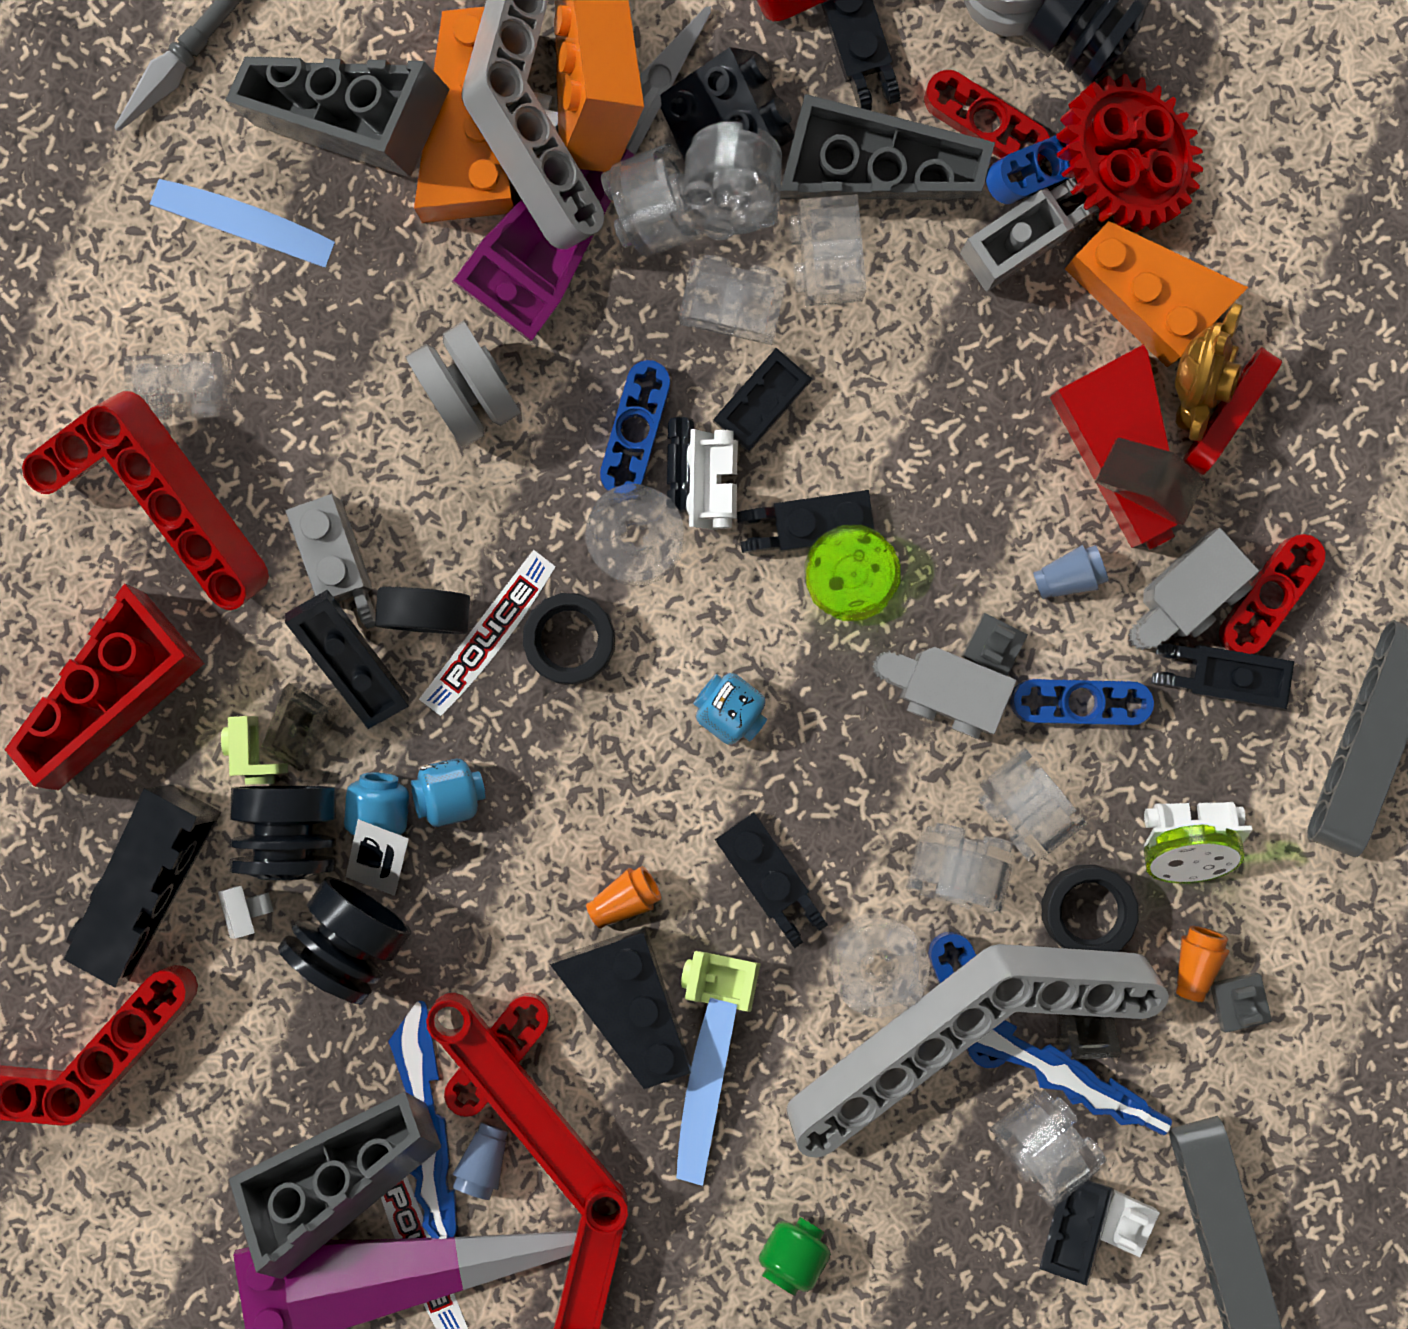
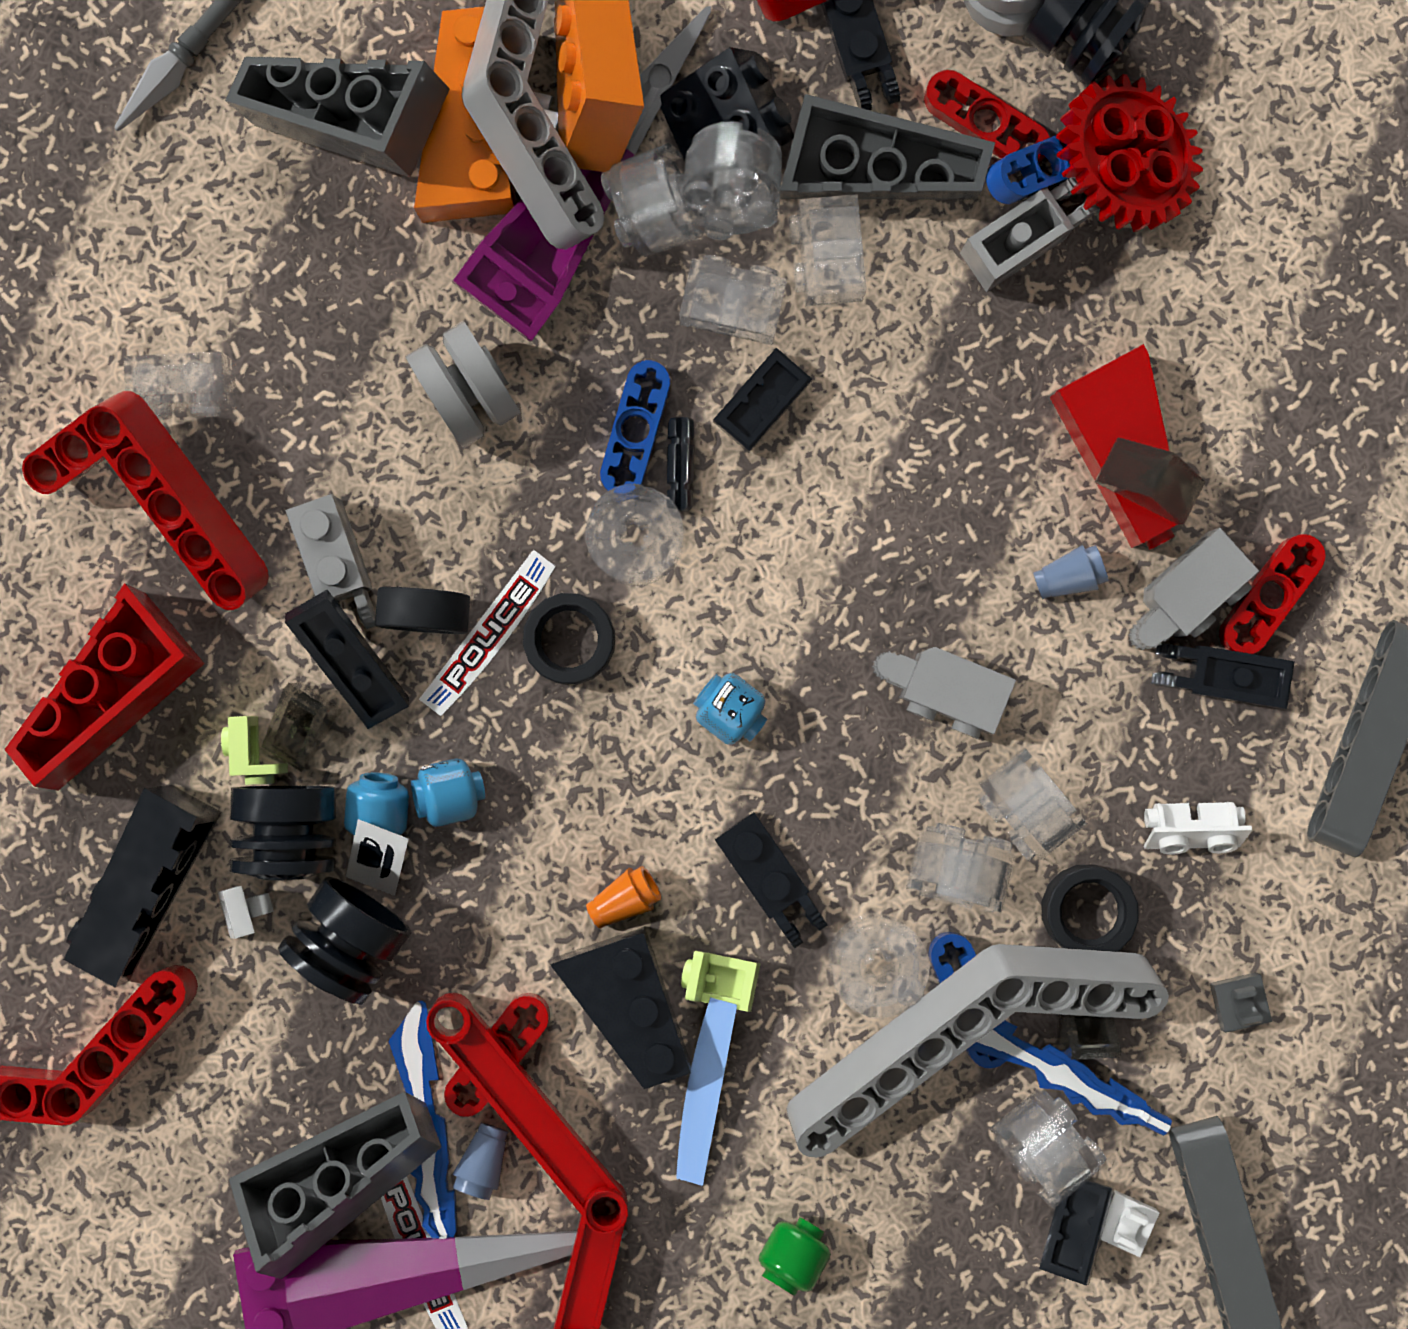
light blue sticker [150,179,335,267] -> none
white hinge [686,429,738,530] -> none
black hinge [737,490,875,553] -> none
clear neon green tile [804,525,901,621] -> none
dark grey tile [961,613,1028,676] -> none
blue beam [1010,679,1154,725] -> none
orange wedge [1065,221,1248,367] -> none
tile [1144,824,1245,883] -> none
pearl gold animal [1175,303,1243,441] -> none
orange cone [1176,926,1230,1002] -> none
red beam [1182,347,1282,475] -> none

